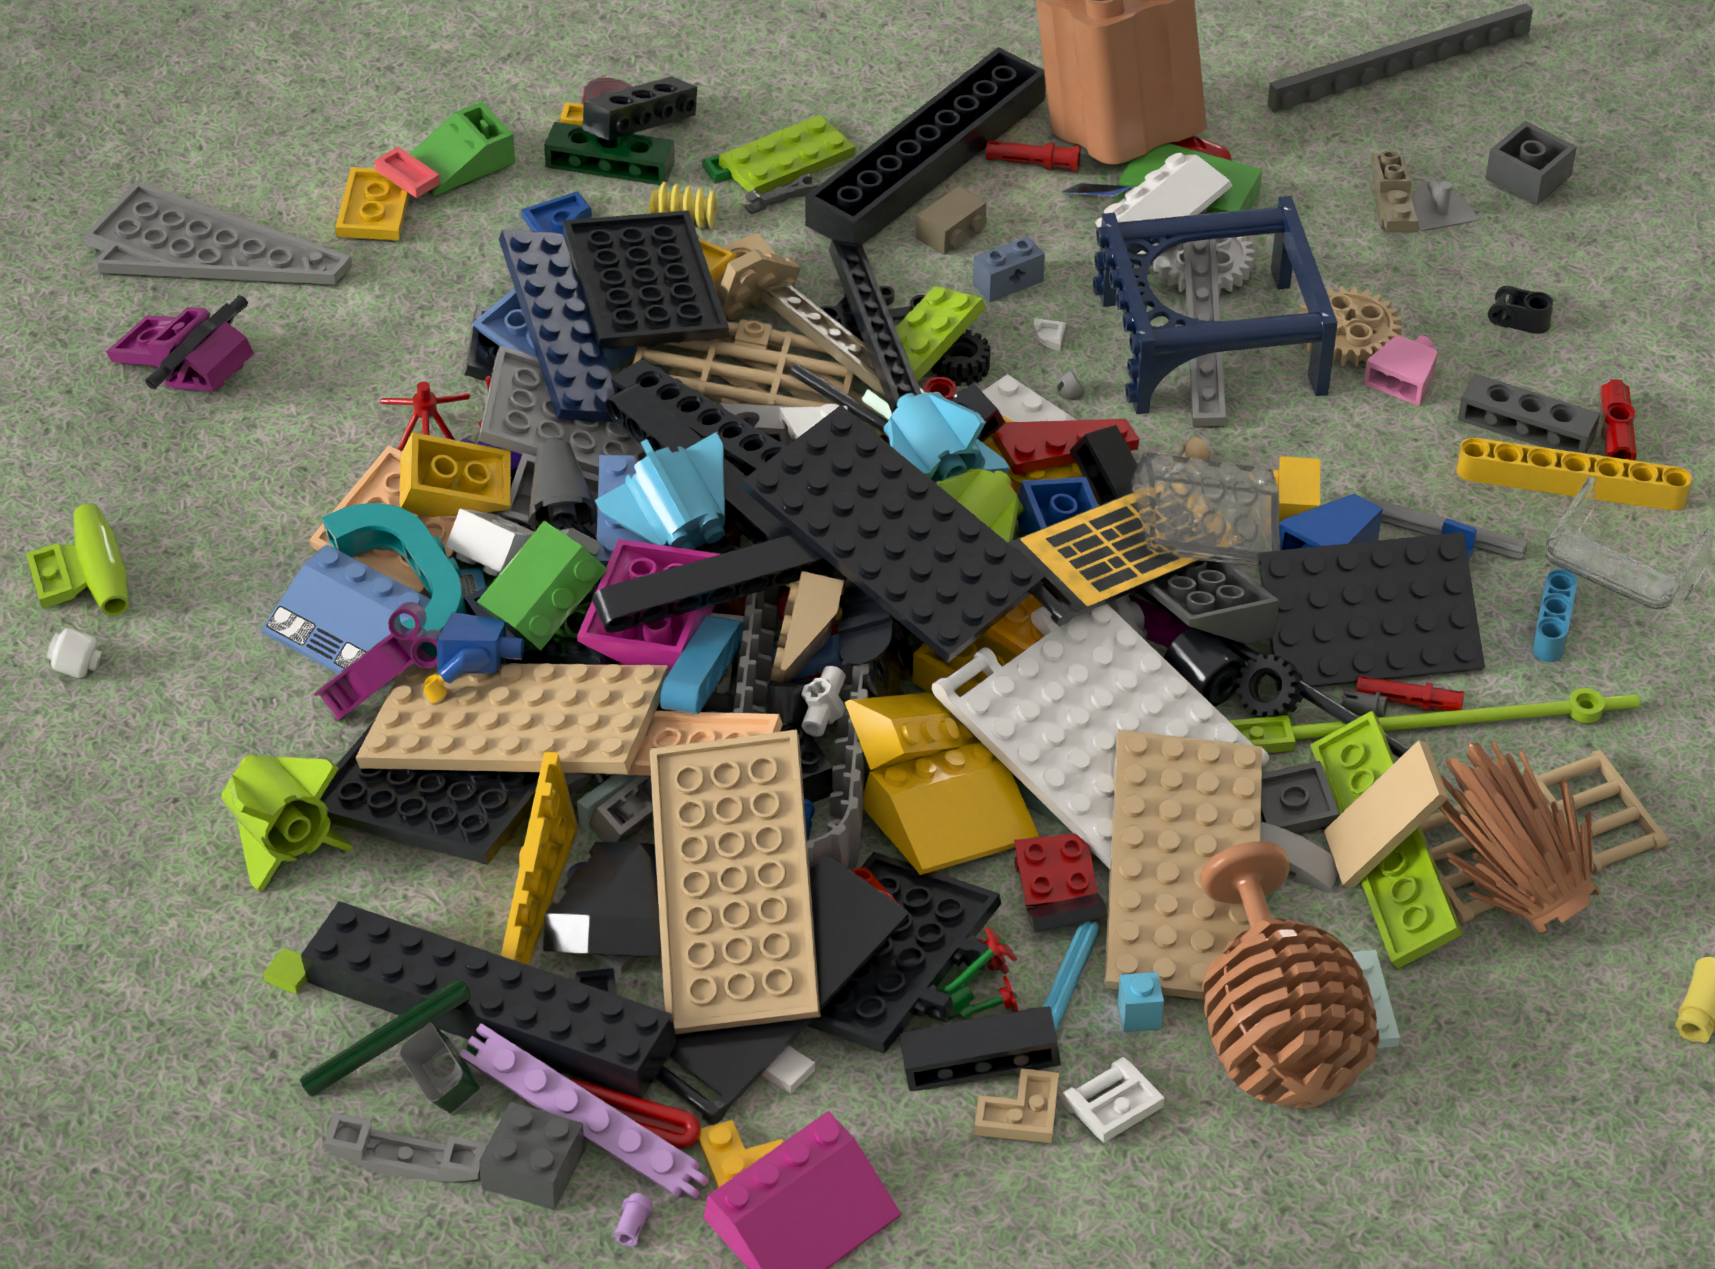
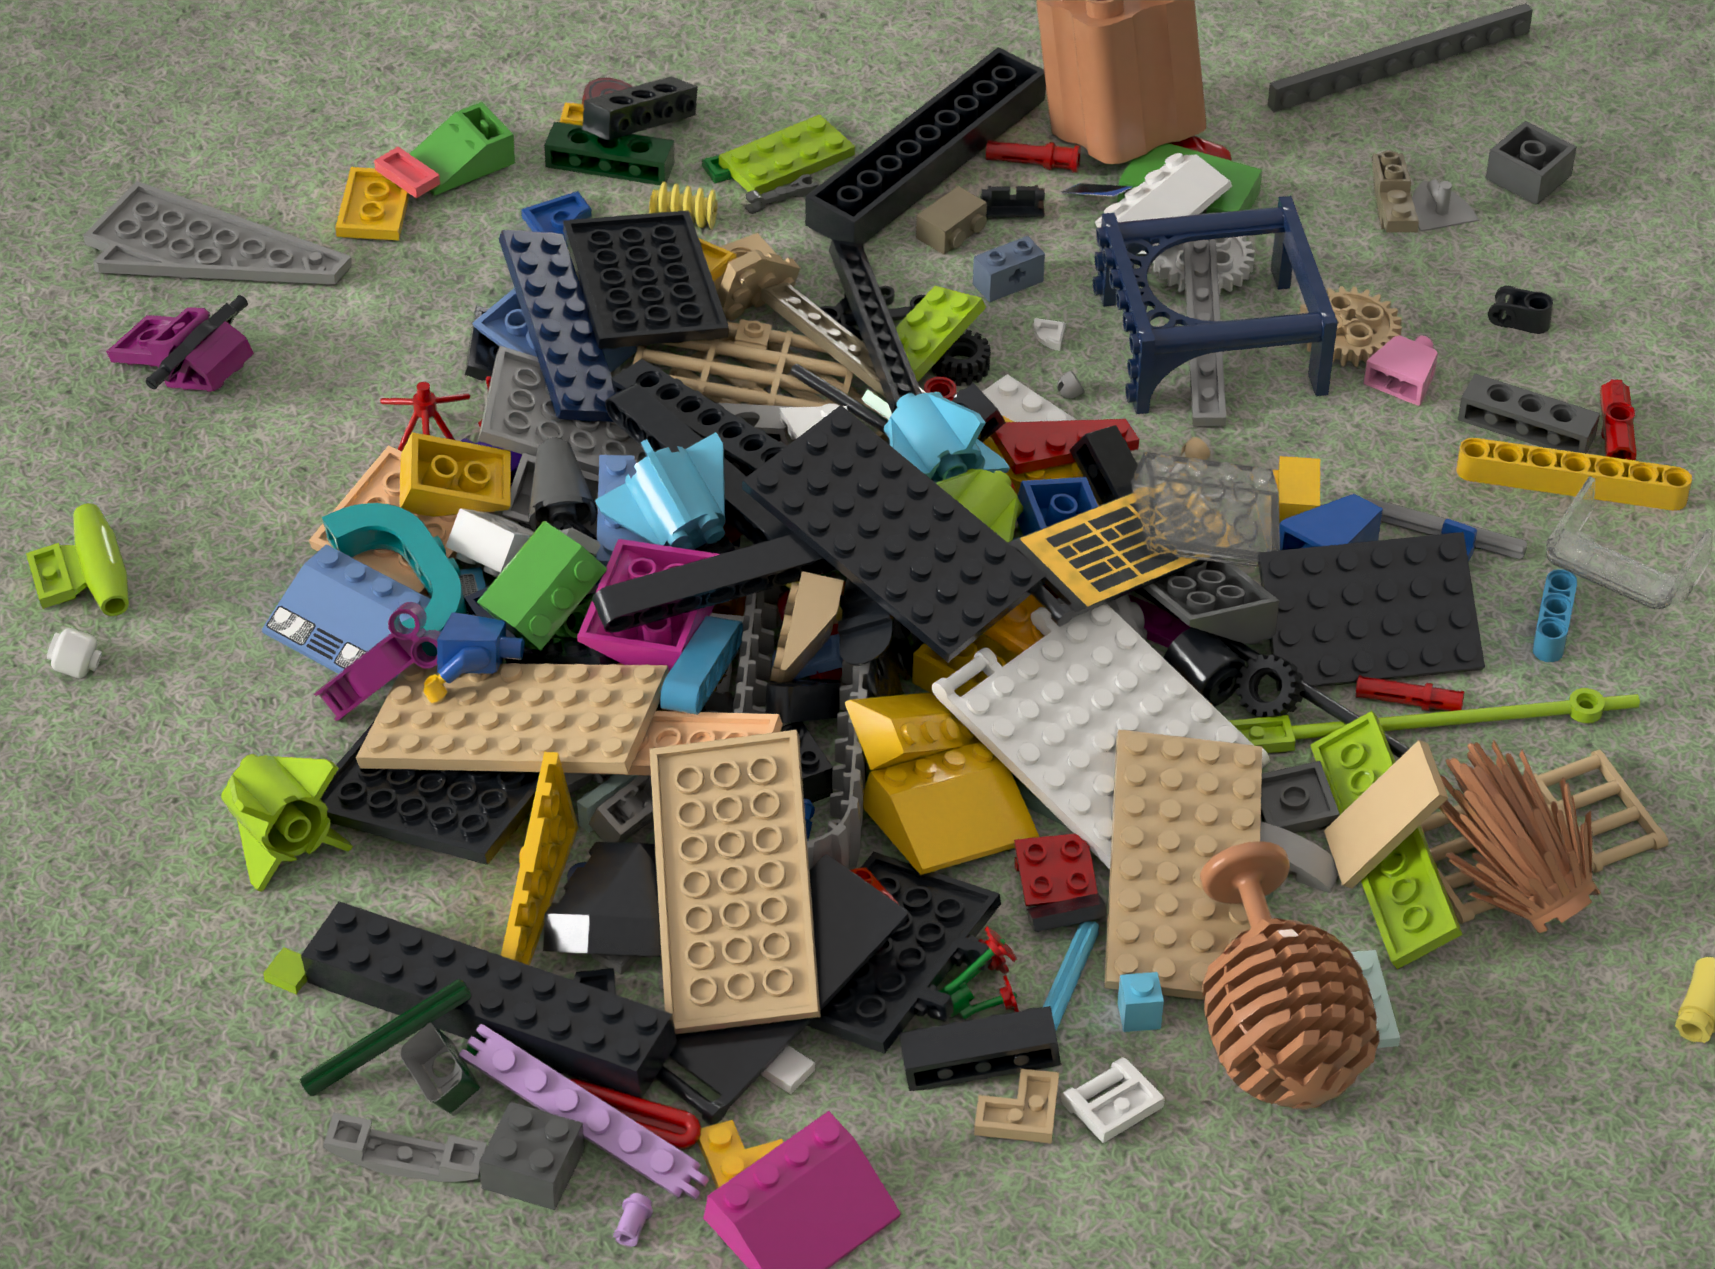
white axle [801,666,846,737] -> none
dark grey pin [1341,689,1388,717] -> none
none -> black hinge [980,185,1045,218]

